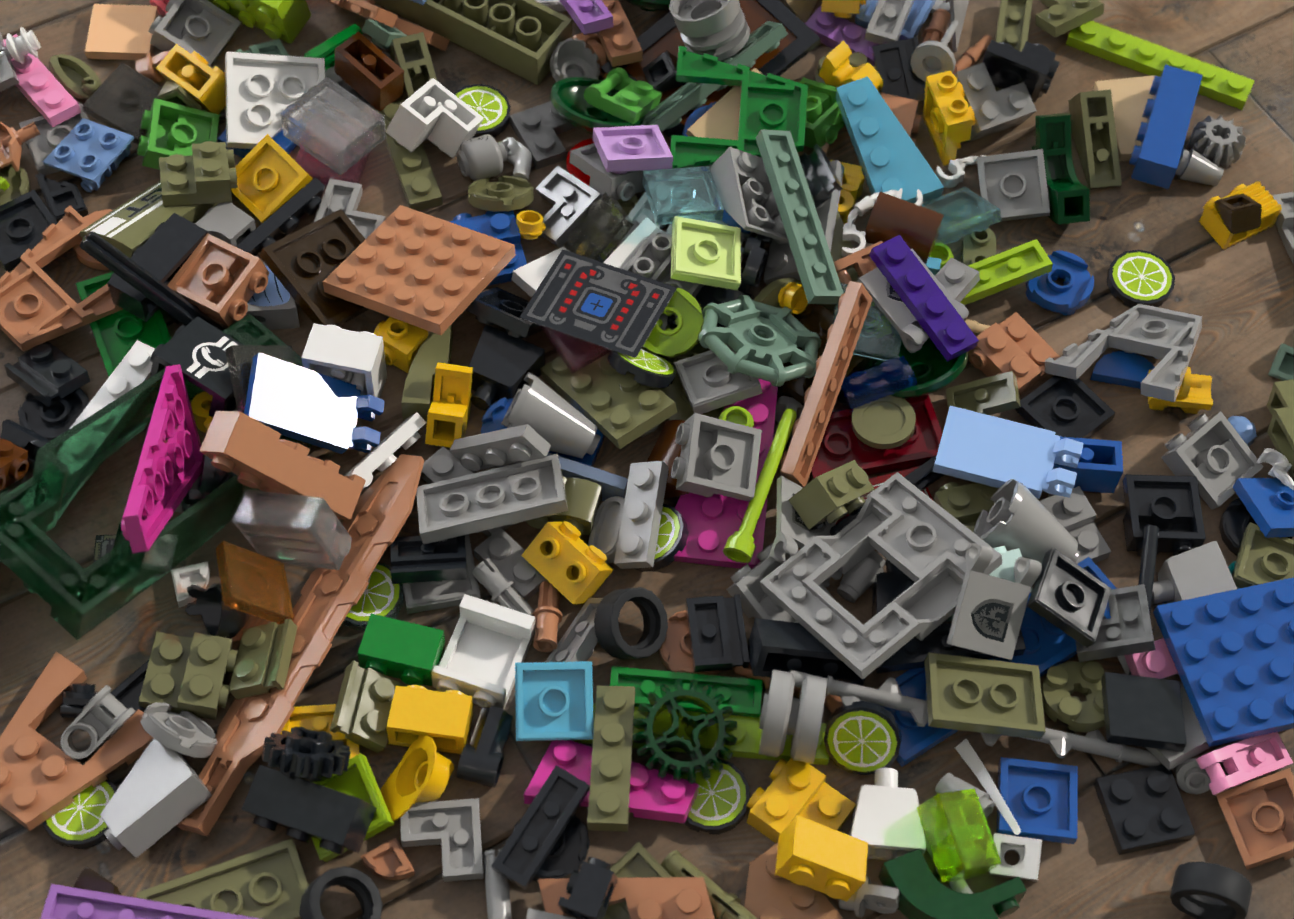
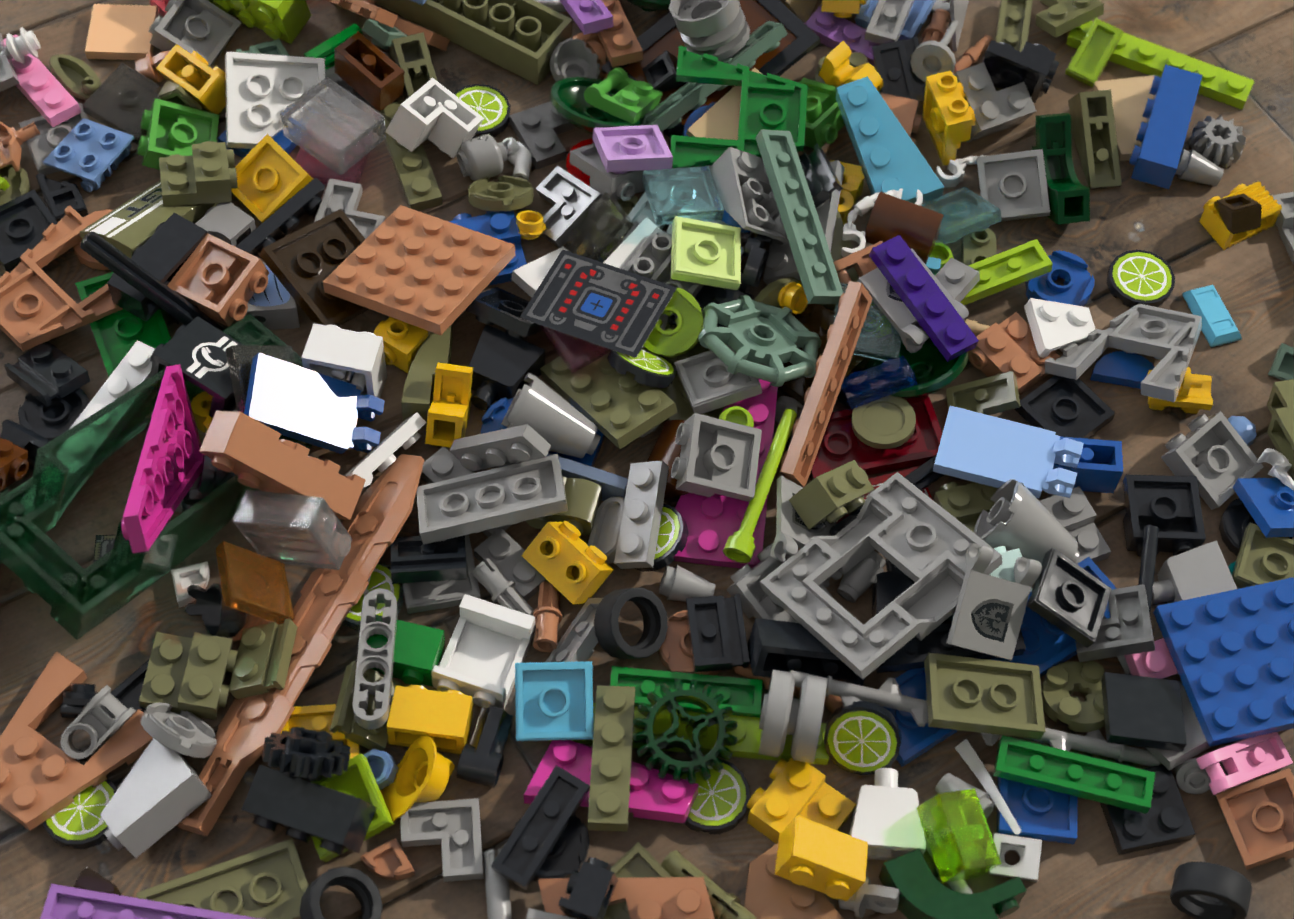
none -> light grey beam [353,588,398,730]
none -> medium blue tile [364,749,398,790]
none -> light grey cone [659,565,716,602]
none -> green plate [993,735,1155,814]
none -> white wing [1024,298,1096,358]
none -> lime tile [1065,18,1124,87]
none -> medium azure tile [1182,285,1242,348]

